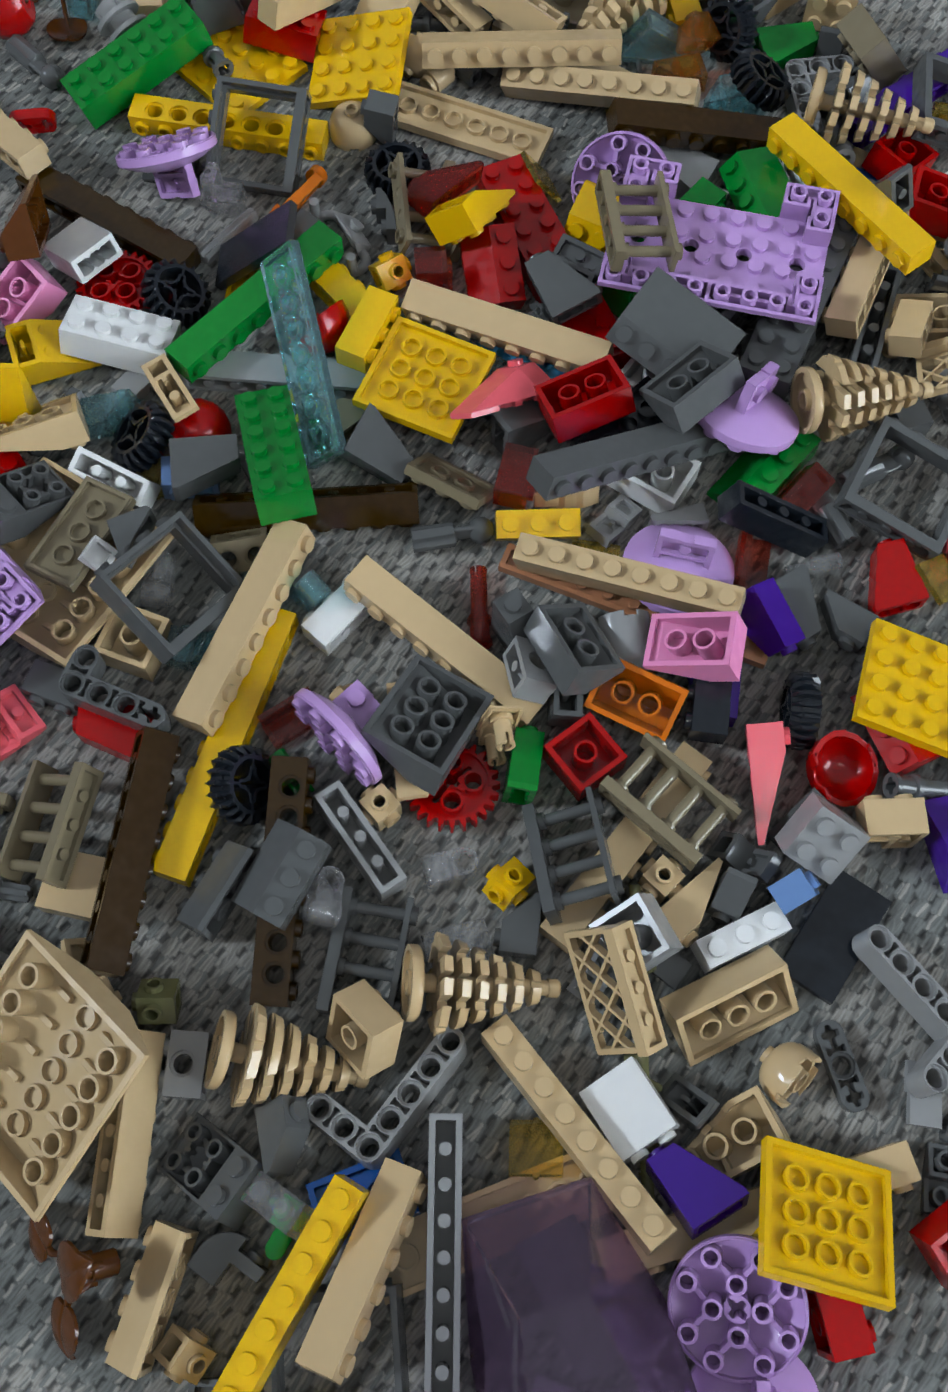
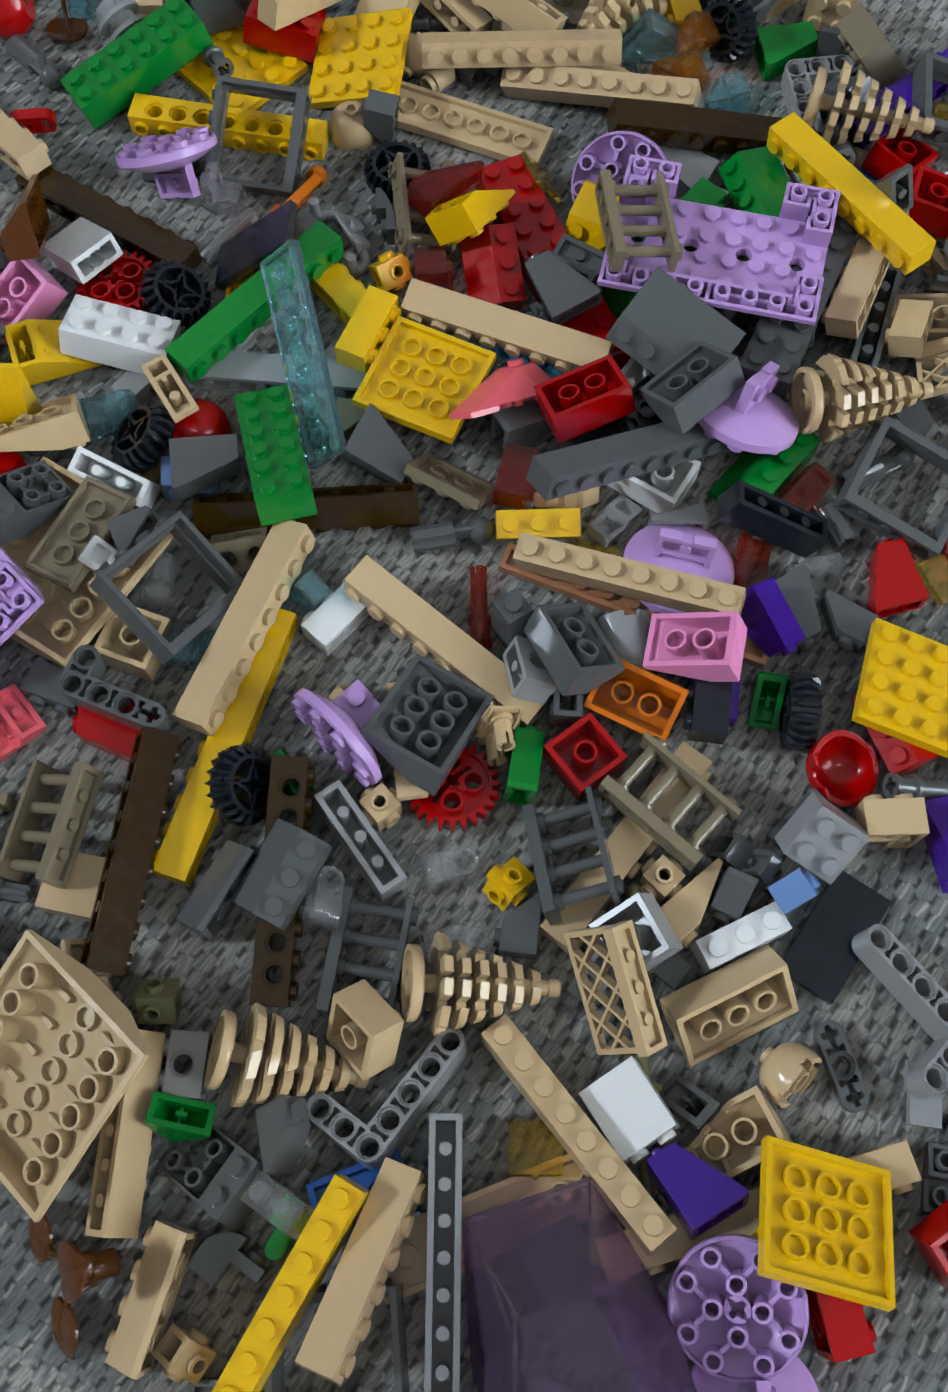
clear red panel [257,686,312,750] -> none
red cylinder [290,299,350,357] -> none
black gear [730,47,792,113] -> none
coral wedge [744,721,791,846] -> none
none -> green slope [144,1091,217,1142]
none -> green slope [747,671,788,730]

